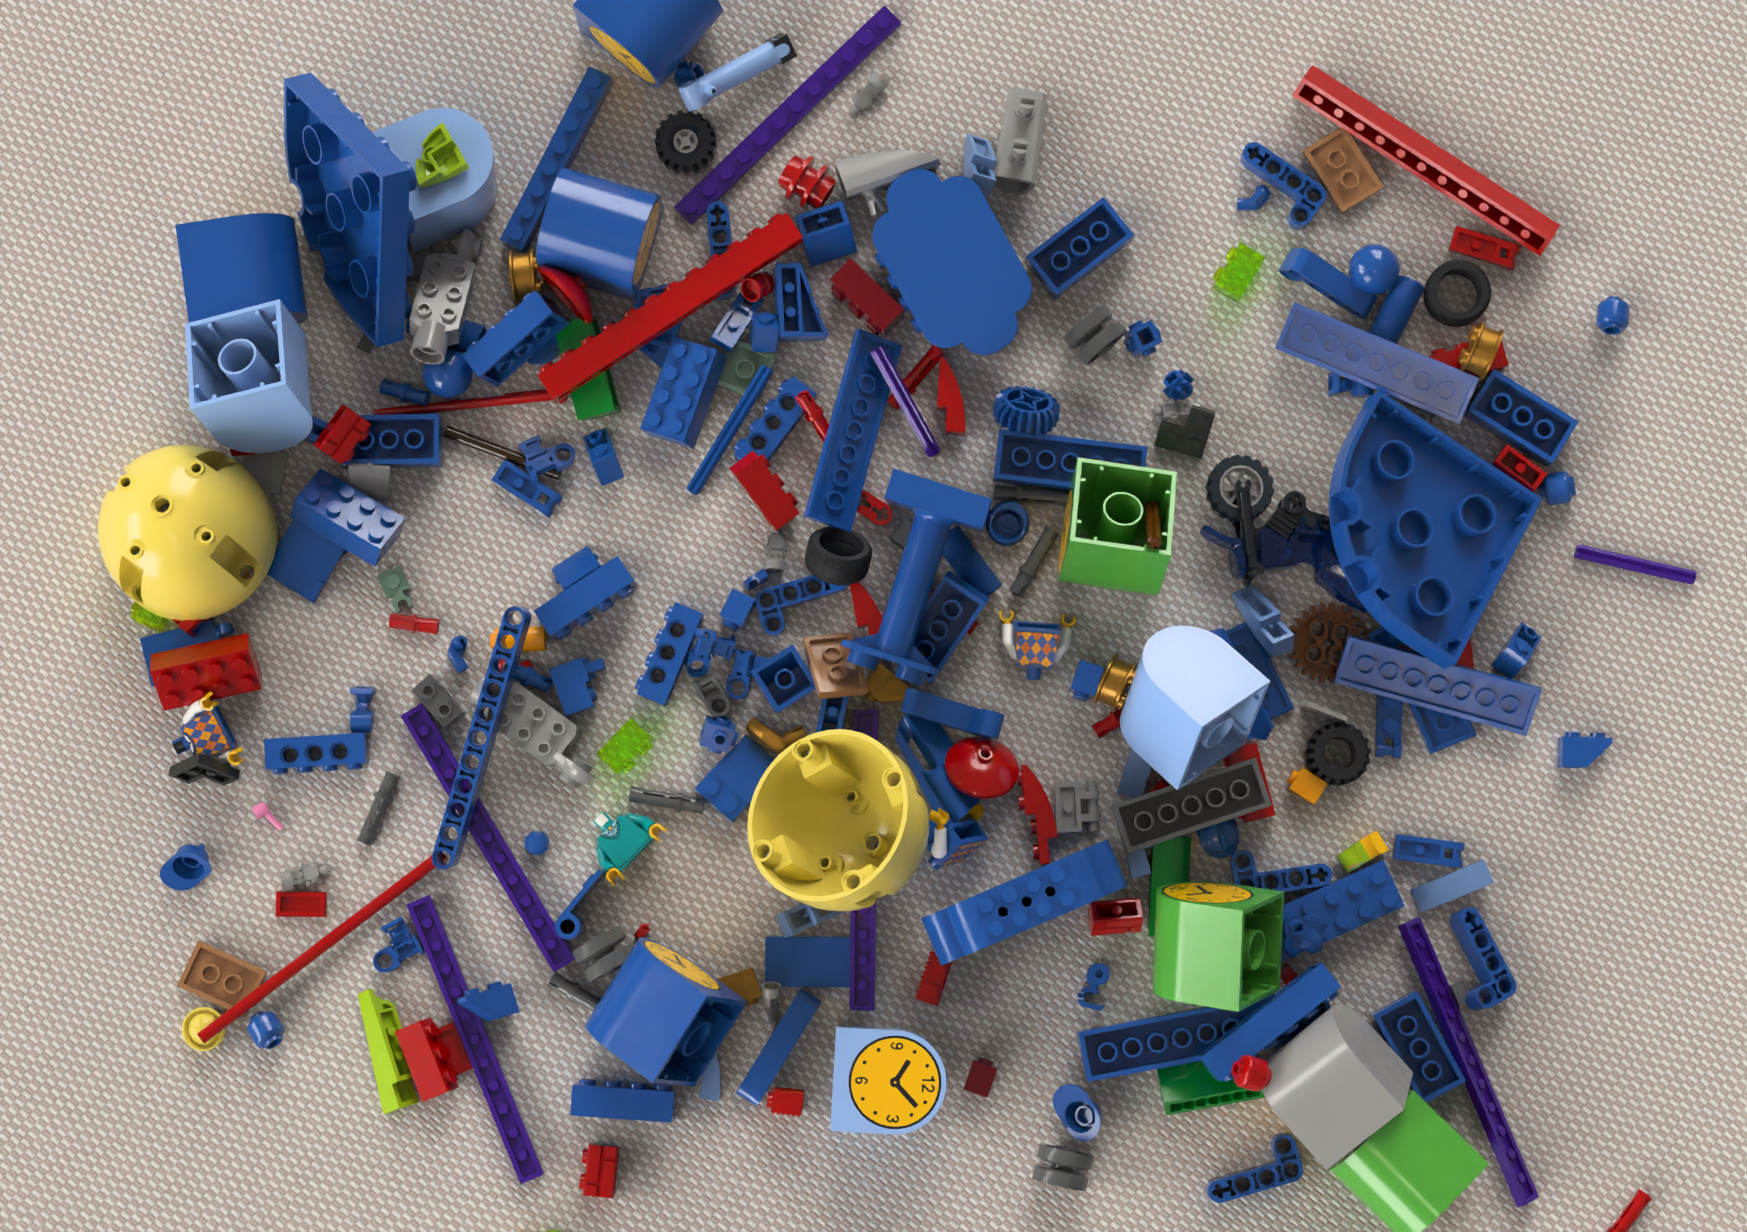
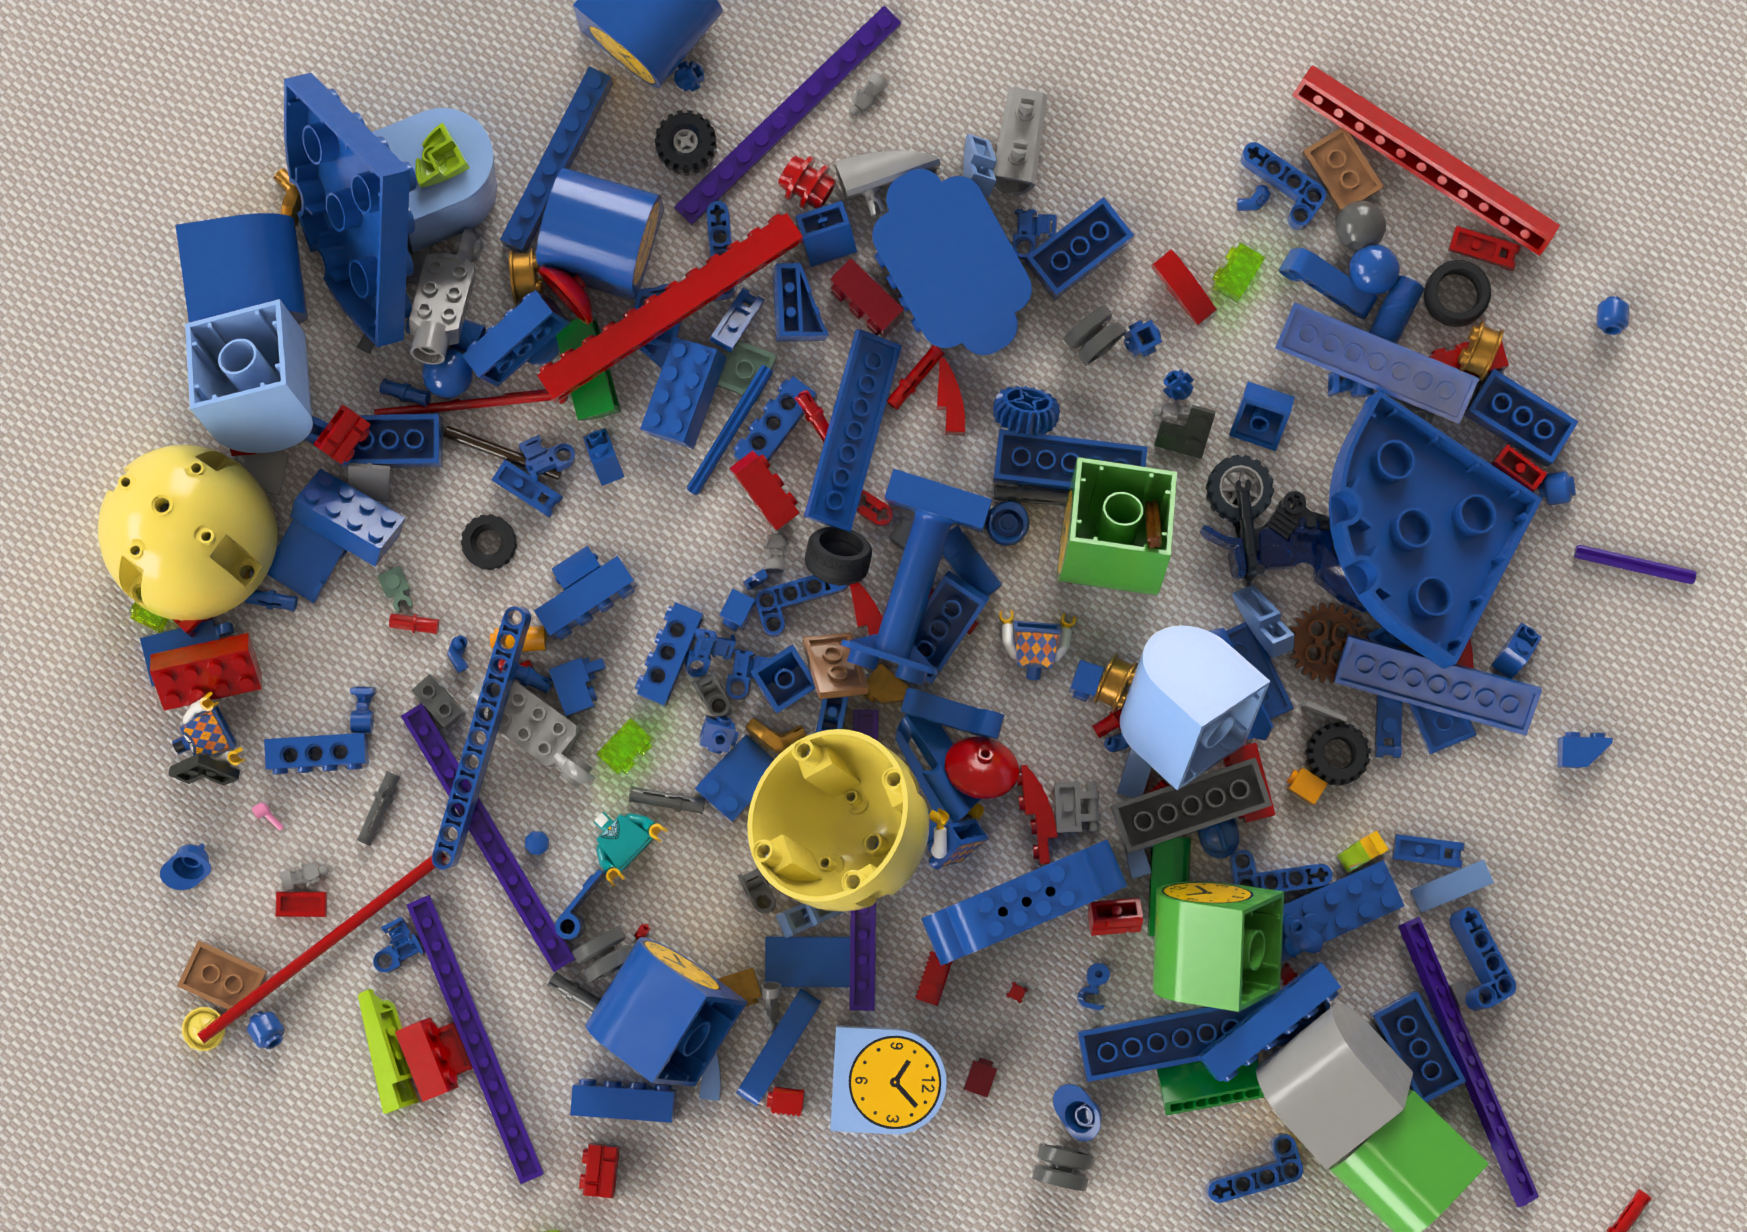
blue slope [457,981,519,1021] -> none
light blue piece [678,33,797,111] -> none
red wheel [740,271,775,302] -> none
blue brick [749,312,780,353] -> none
dark purple axle [871,346,940,457] -> none
dark grey pin [1009,526,1059,598] -> none
red head [1231,1055,1272,1091] -> none
none -> blue pin [245,590,298,612]
none -> pearl gold arm [273,168,302,228]
none -> black tyre [461,514,517,570]
none -> dark grey piece [737,866,776,914]
none -> red piece [1006,982,1028,1003]
none -> blue piece [1013,209,1057,260]
none -> blue arm [1104,732,1129,752]
none -> red slope [1151,249,1217,326]
none -> blue slope [1229,381,1295,451]
none -> dark grey piece [1335,201,1386,251]

